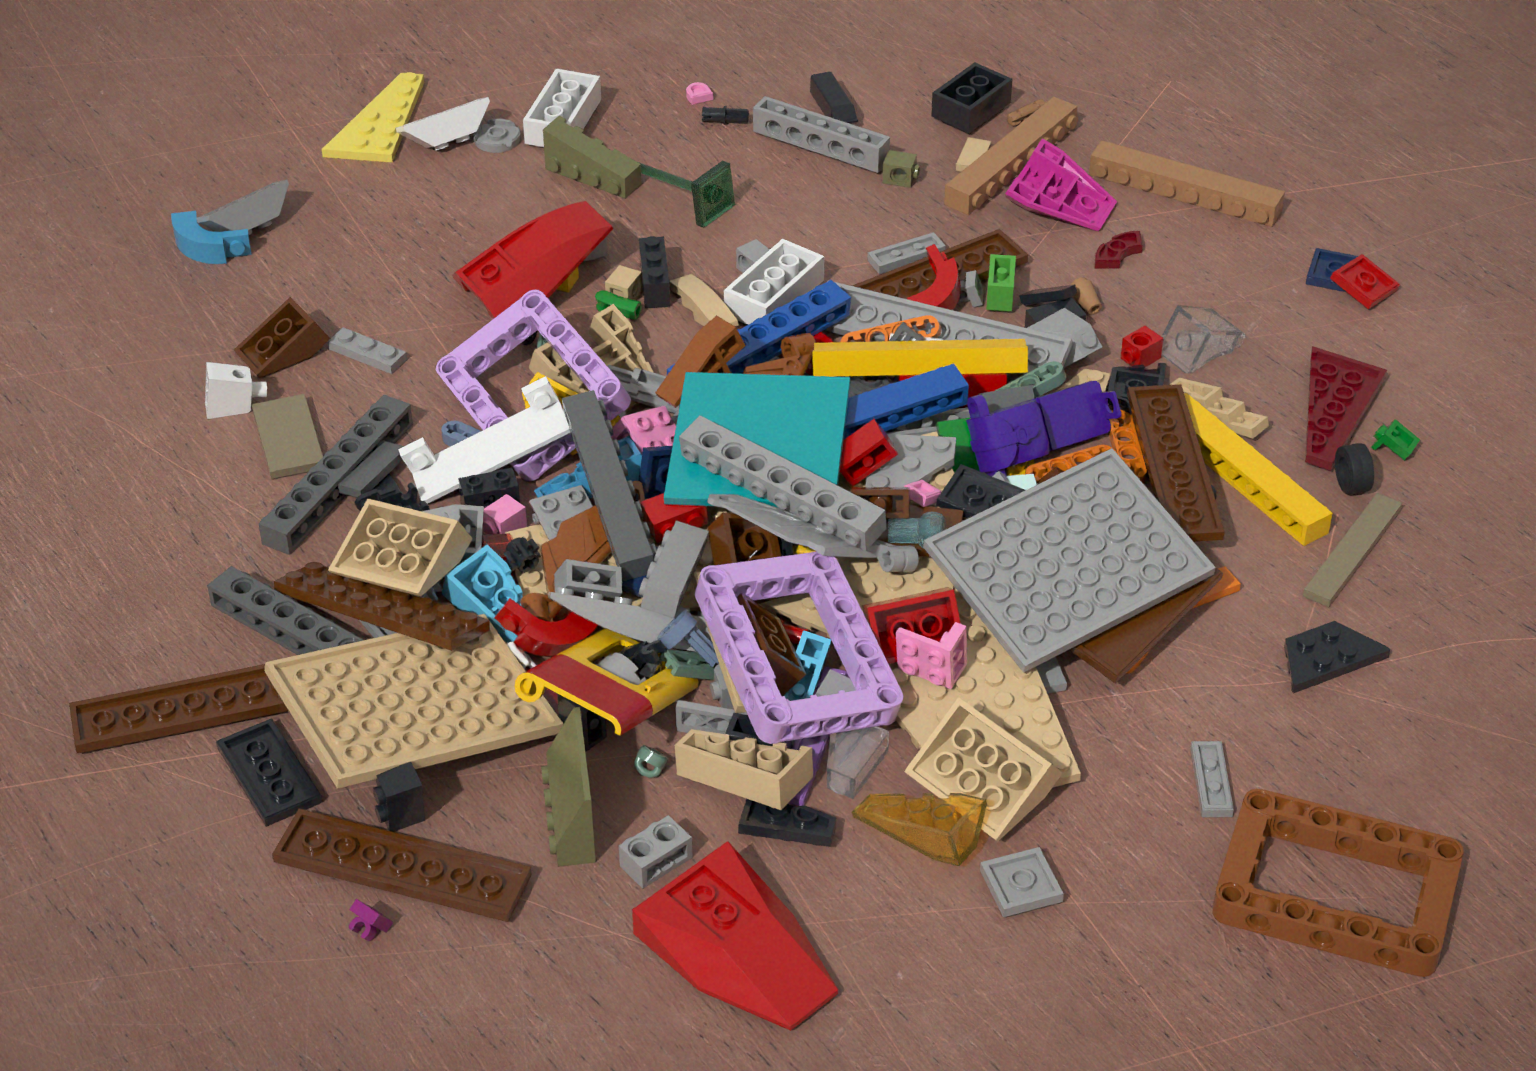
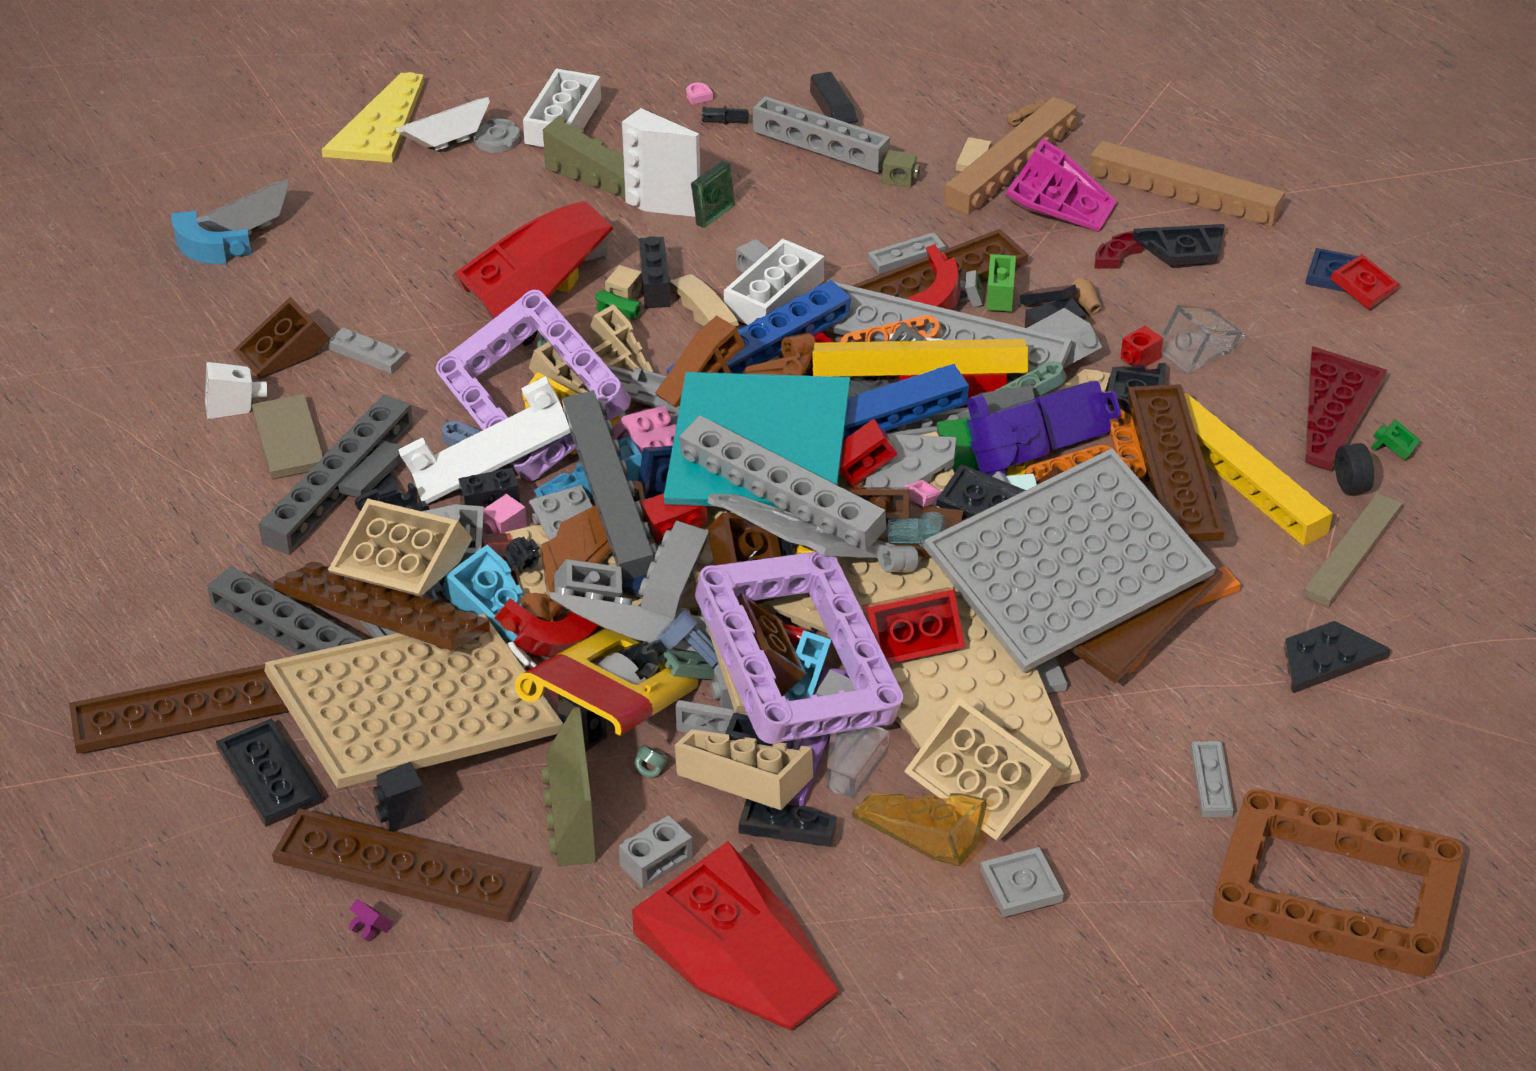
bright pink bracket [896,622,967,689] -> none
black brick [931,62,1013,133] -> none
tan slope [1170,378,1269,439] -> none
none -> white slope [622,108,701,217]
none -> black wing [1132,224,1225,266]

